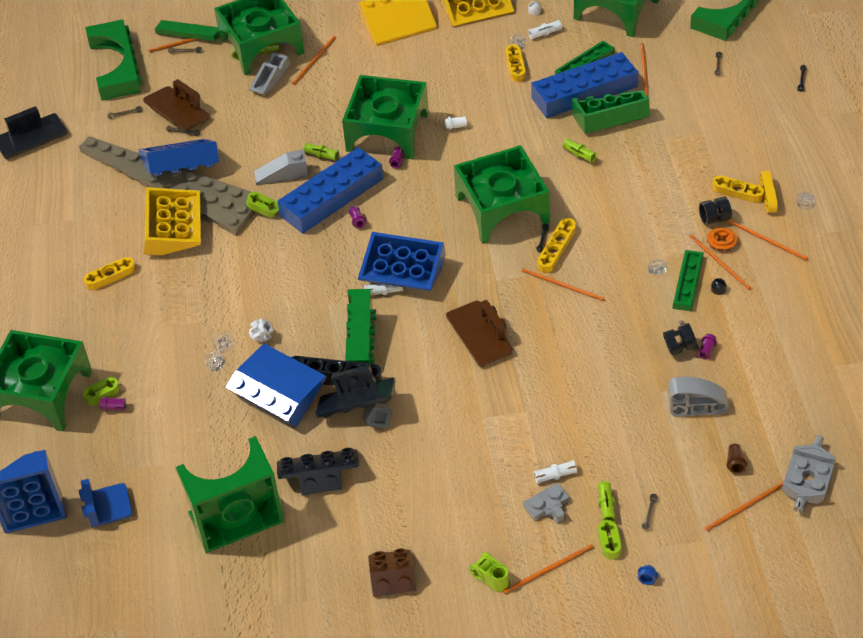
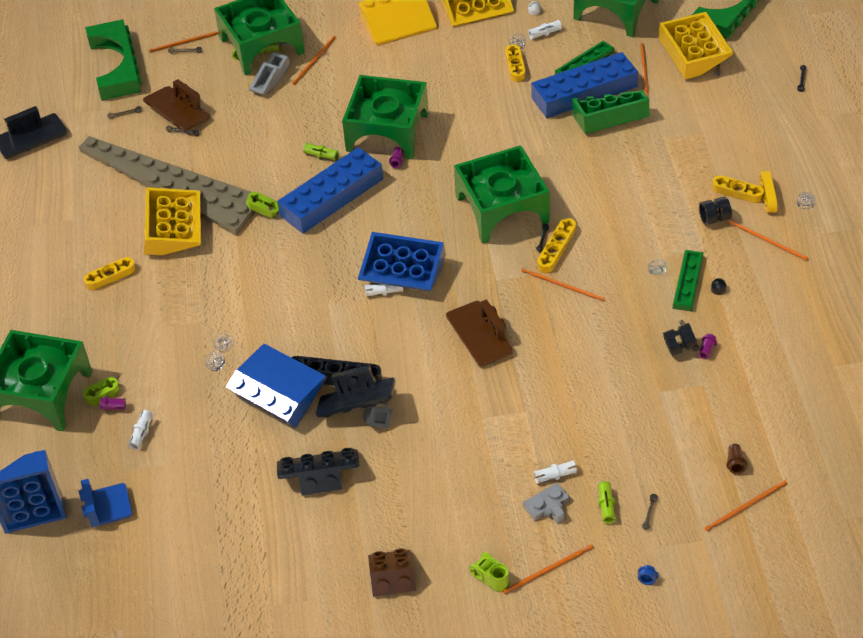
blue slope [138,138,219,176] -> none
green tile [155,20,219,41] -> none
green piece [175,436,284,553] -> none
white gear [249,318,273,343] -> none
light grey slope [254,150,308,185] -> none
green wedge [345,289,377,364] -> none
magenta pin [349,206,366,228] -> none
white pin [444,116,467,130] -> none
lime pin [563,139,597,163] -> none
lime beam [598,520,621,560] -> none
light grey beam [668,377,729,416] -> none
orange piece [689,234,751,290] -> none
orange gear [707,227,737,252] -> none
light grey plate [782,435,836,513] -> none
none -> white pin [128,410,153,450]
none -> yellow slope [659,12,733,80]

